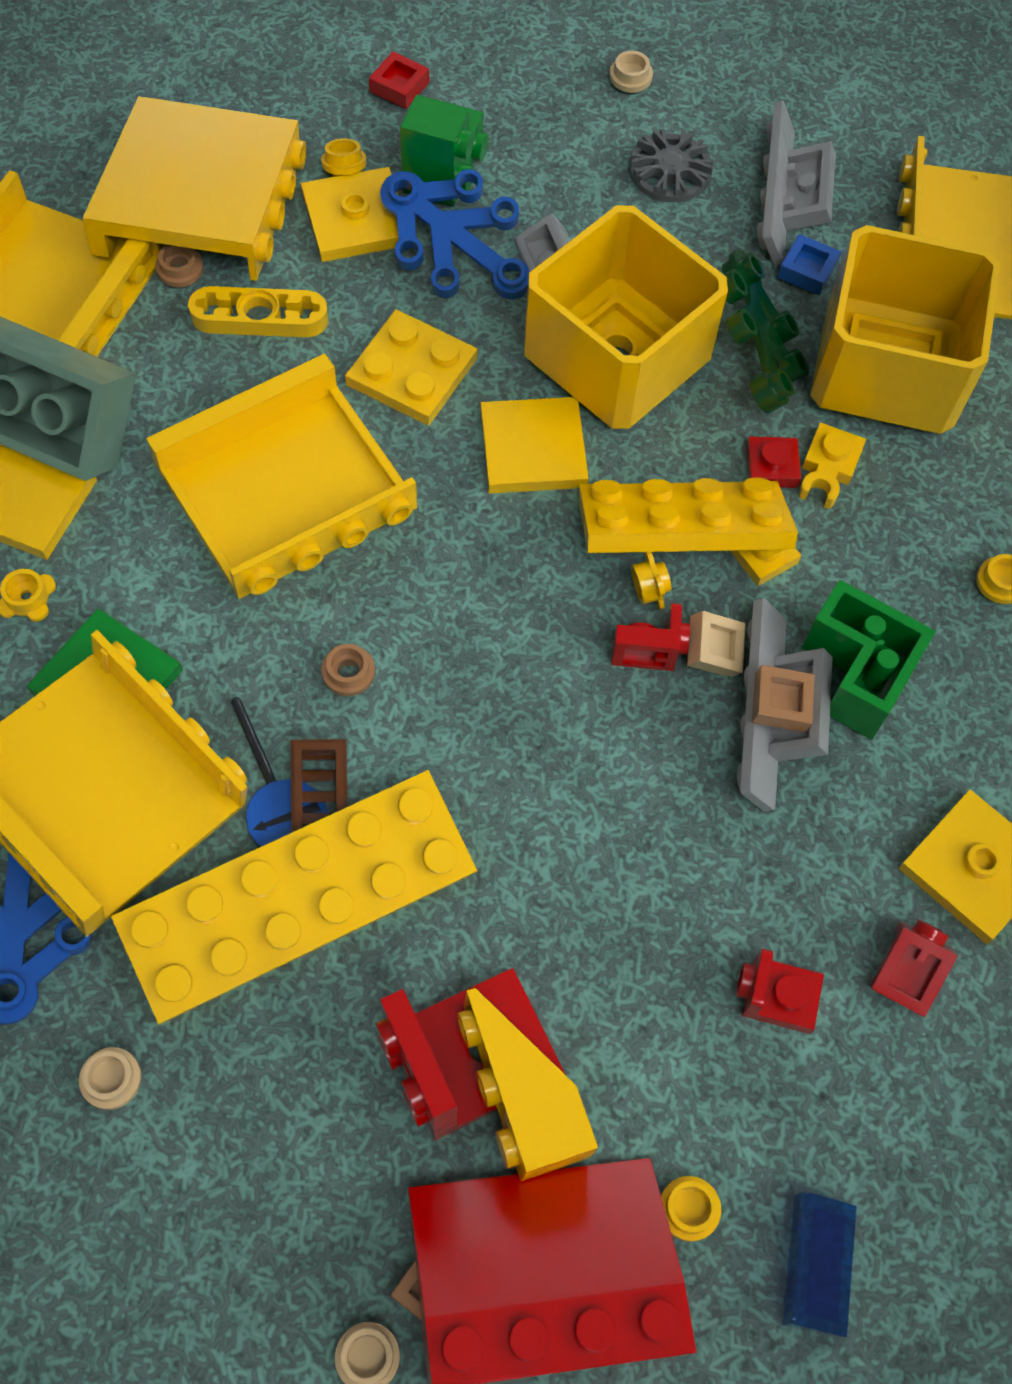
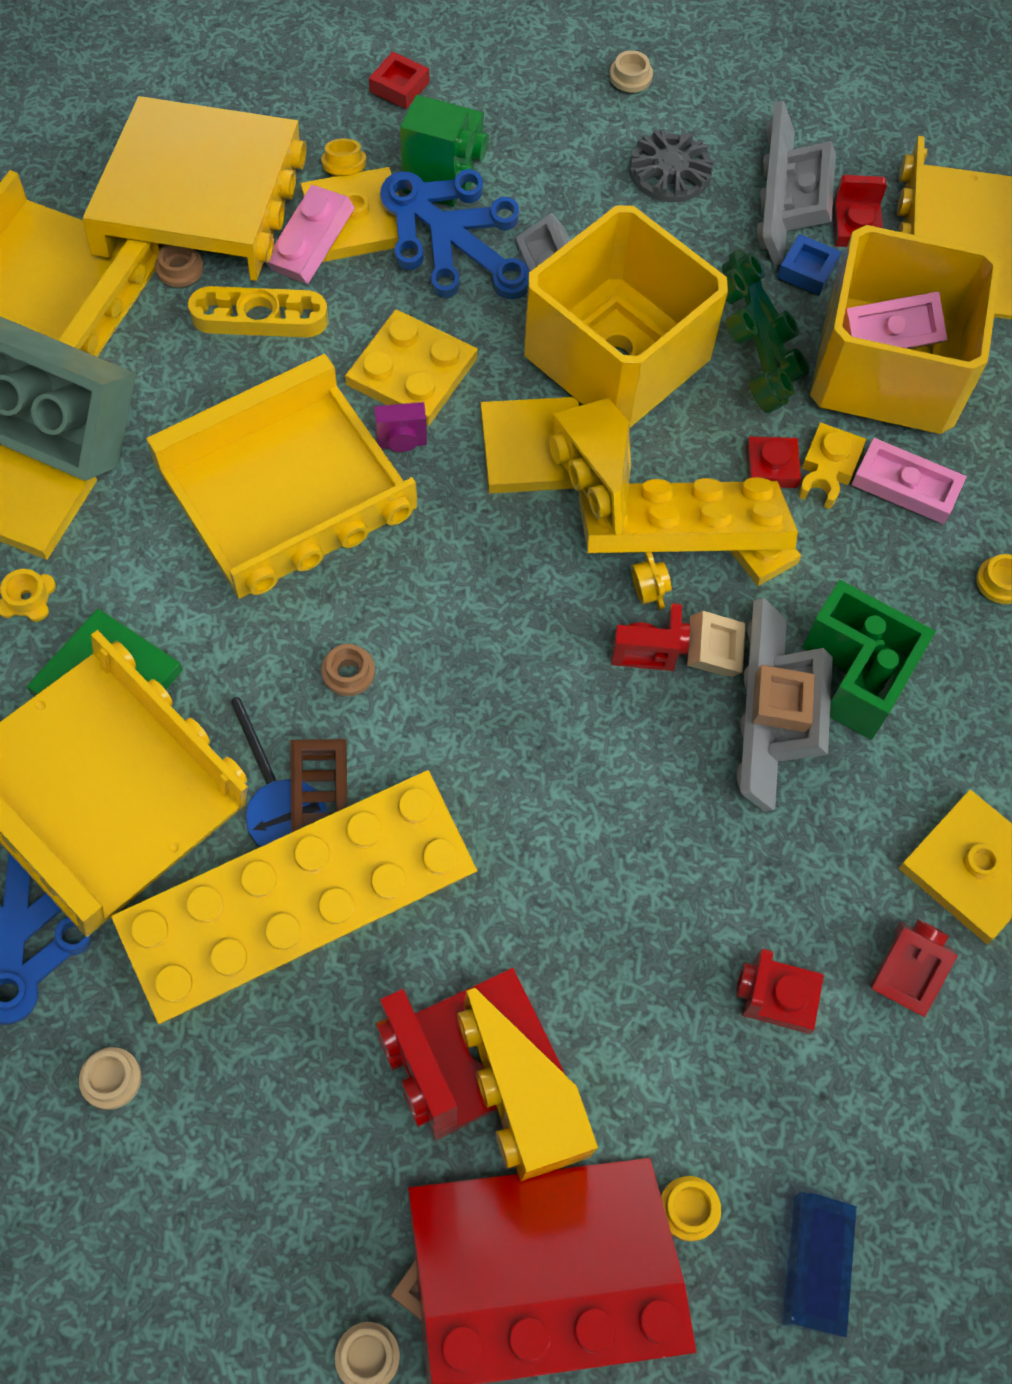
none -> bright pink plate [266,184,355,284]
none -> magenta plate [374,402,427,452]
none -> yellow slope [549,398,631,536]
none -> red bracket [832,175,887,247]
none -> bright pink plate [842,291,947,349]
none -> bright pink plate [851,438,967,524]

